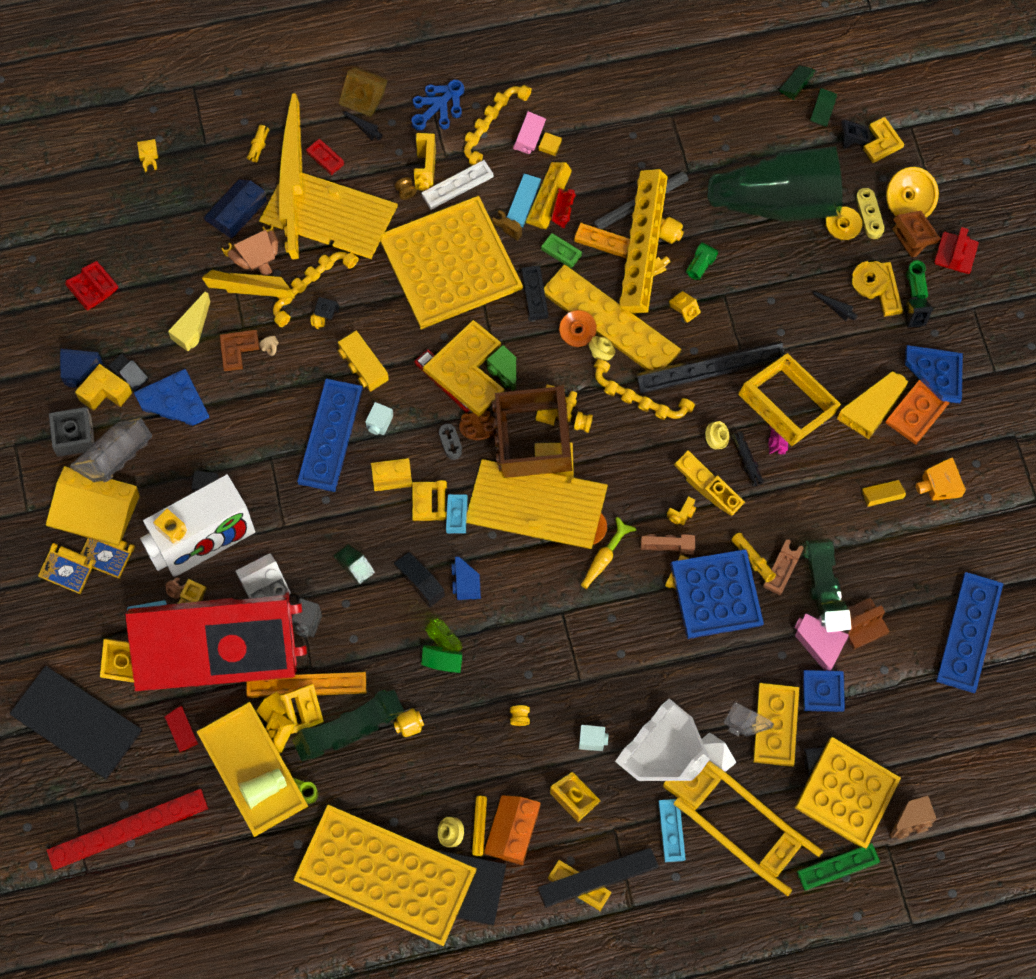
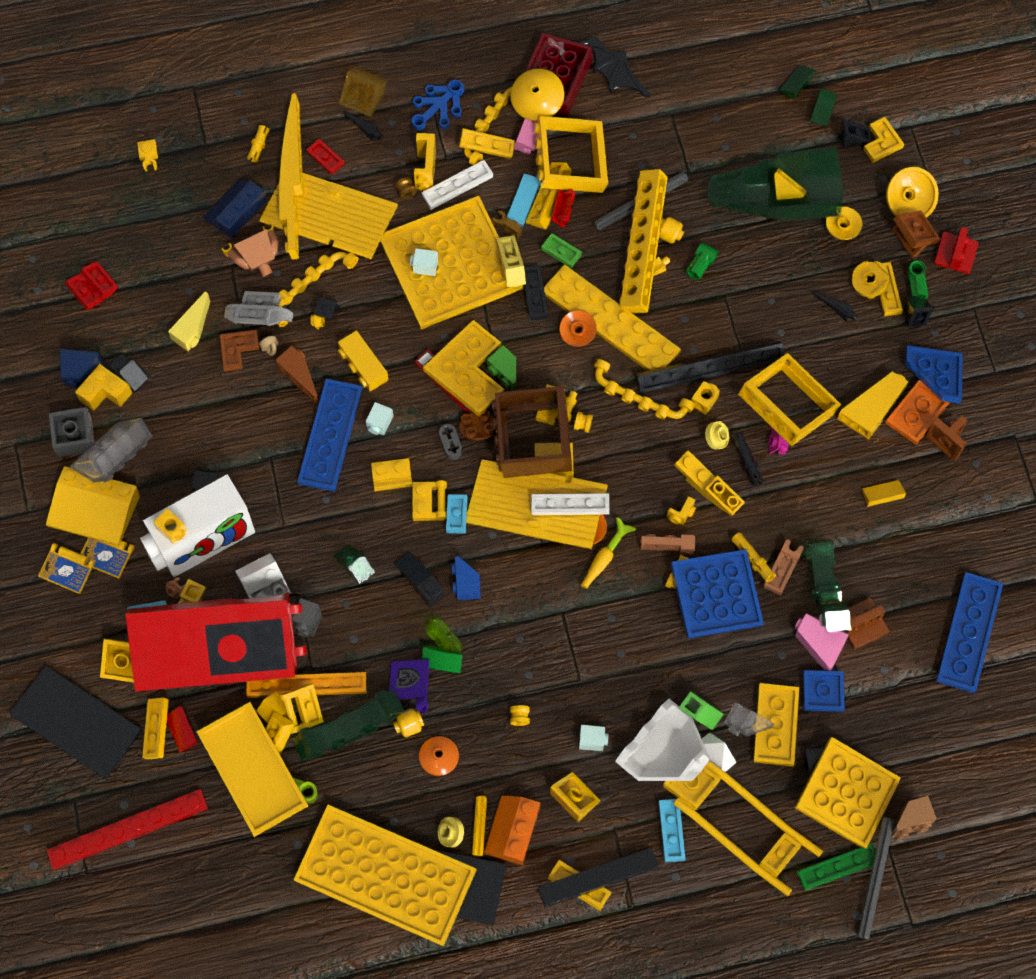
blue plate [134,369,210,426] -> none
yellow wedge [202,270,295,298] -> none
yellowish green plant [238,769,287,809] -> none
yellow tile [539,132,562,156] -> none
light orange plate [574,223,630,258] -> none
light yellow plate [589,336,615,360] -> none
yellow bracket [669,291,700,323] -> none
light yellow plate [856,188,884,239] -> none
light orange torso [916,458,966,501] -> none
none -> yellow plate [142,697,169,760]
none -> light grey plate [223,291,293,326]
none -> dark orange slope [275,346,318,404]
none -> dark purple flag [386,659,430,714]
none -> light aqua brick [410,248,438,276]
none -> orange dish [419,736,459,776]
none -> yellow tile [459,128,515,159]
none -> light yellow slope [496,235,526,287]
none -> yellow dish [511,69,564,121]
none -> dark red slope [525,33,593,117]
none -> white plate [531,493,609,515]
none -> yellow window [533,116,608,193]
none -> black animal [578,37,651,97]
none -> bright green slope [679,690,724,730]
none -> yellow brick [691,381,720,415]
none -> yellow slope [774,168,807,200]
none -> dark grey axle [857,818,894,939]
none -> dark orange bracket [926,416,968,462]

